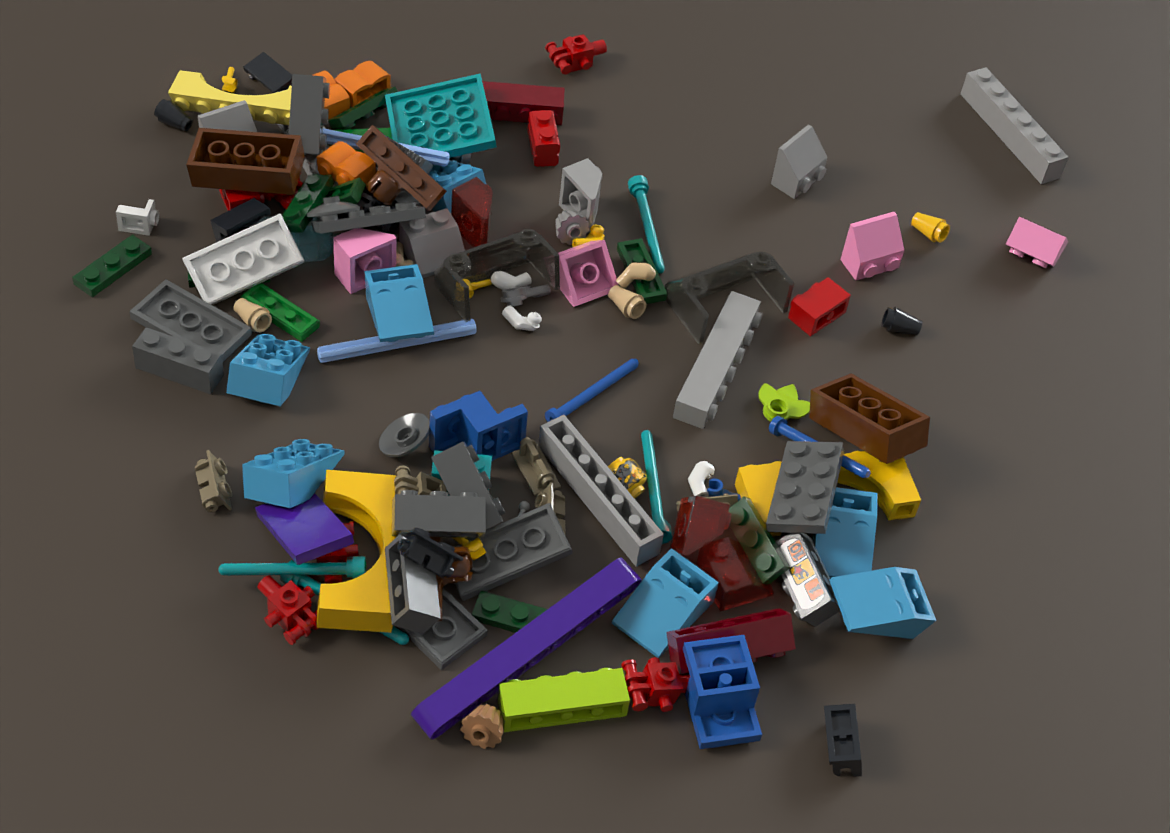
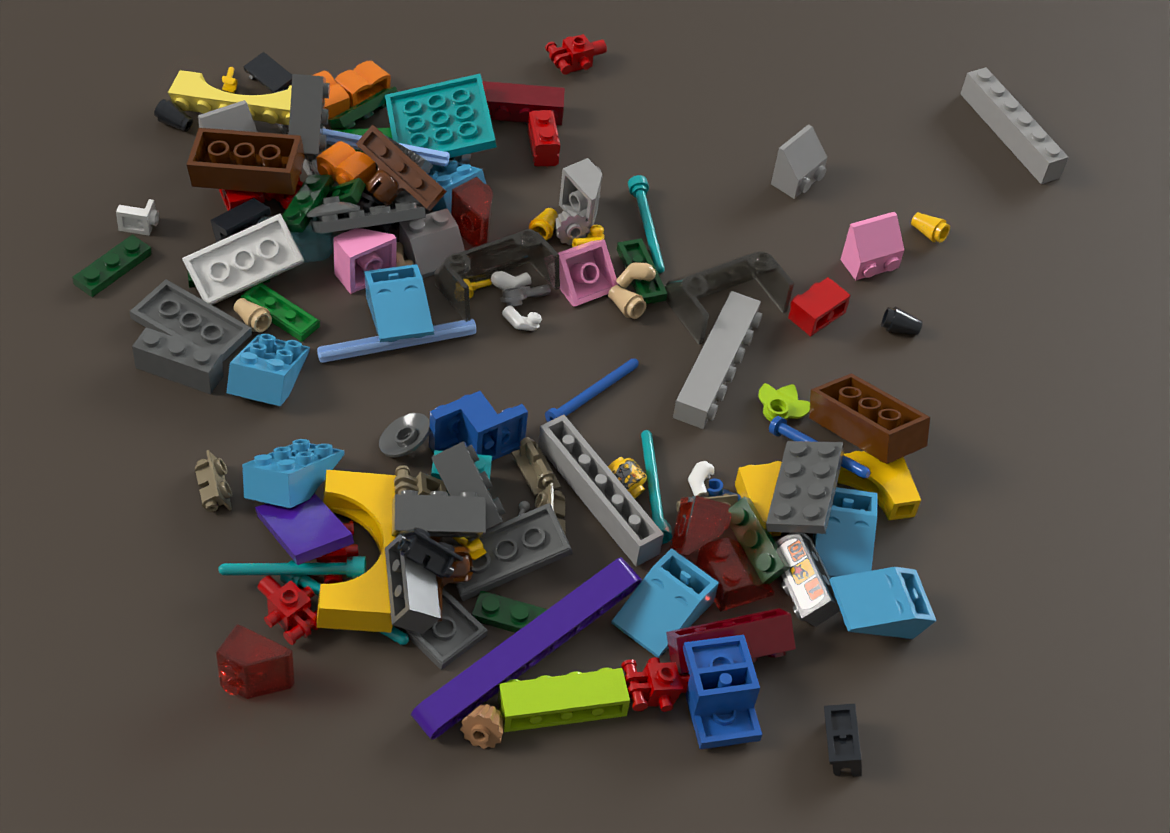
bright pink slope [1006,217,1068,268] -> none
none -> clear red slope [216,624,295,699]
none -> yellow cone [529,208,558,242]

